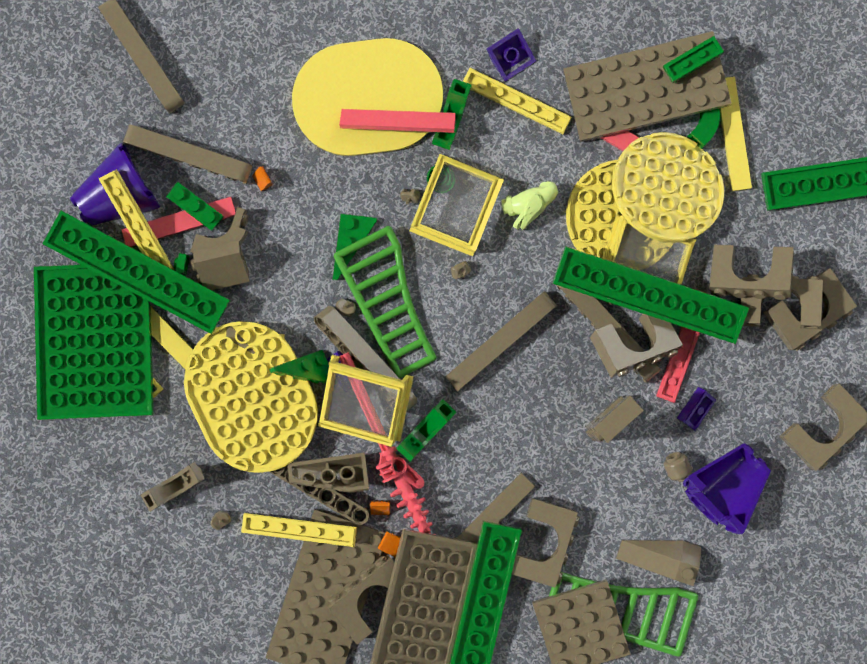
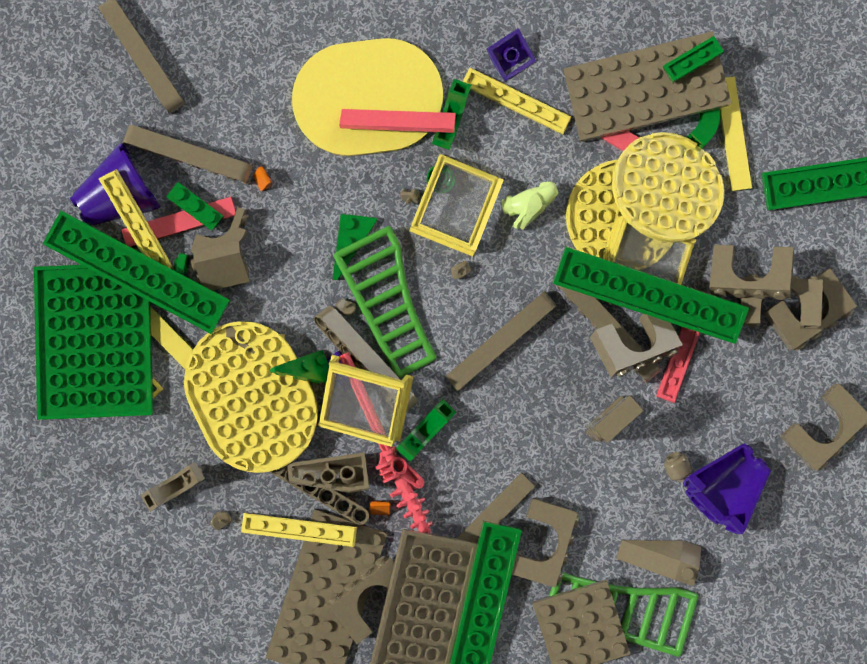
orange slope [378,531,401,558] -> none
dark purple slope [677,387,716,431] -> none

